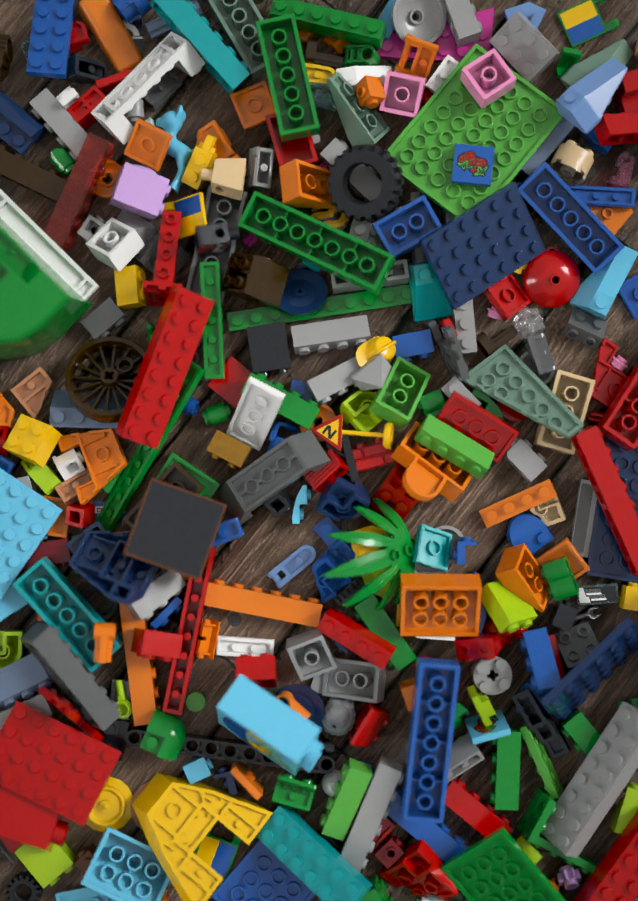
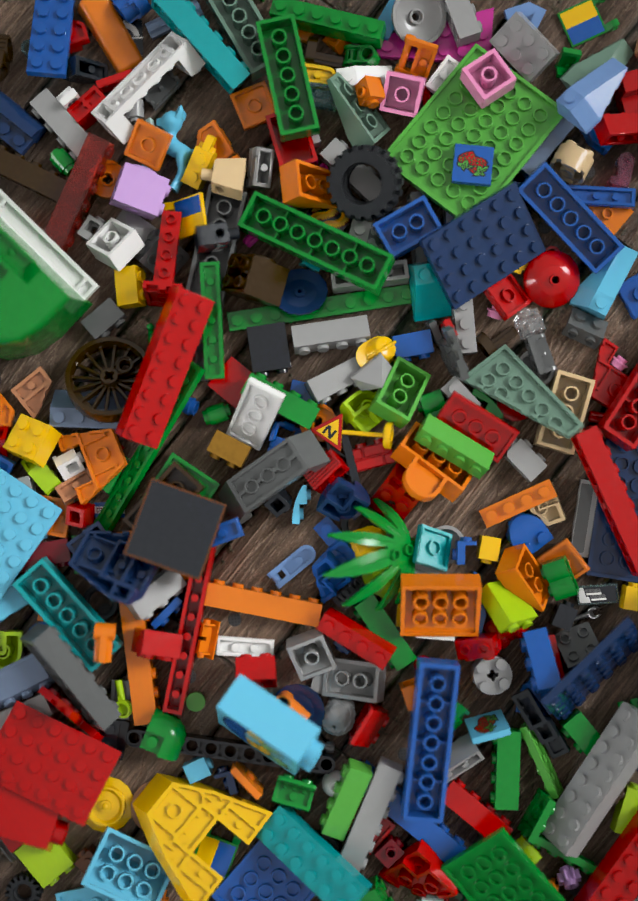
lime plate [467,685,496,727] -> none
none -> yellow brick [476,535,502,564]

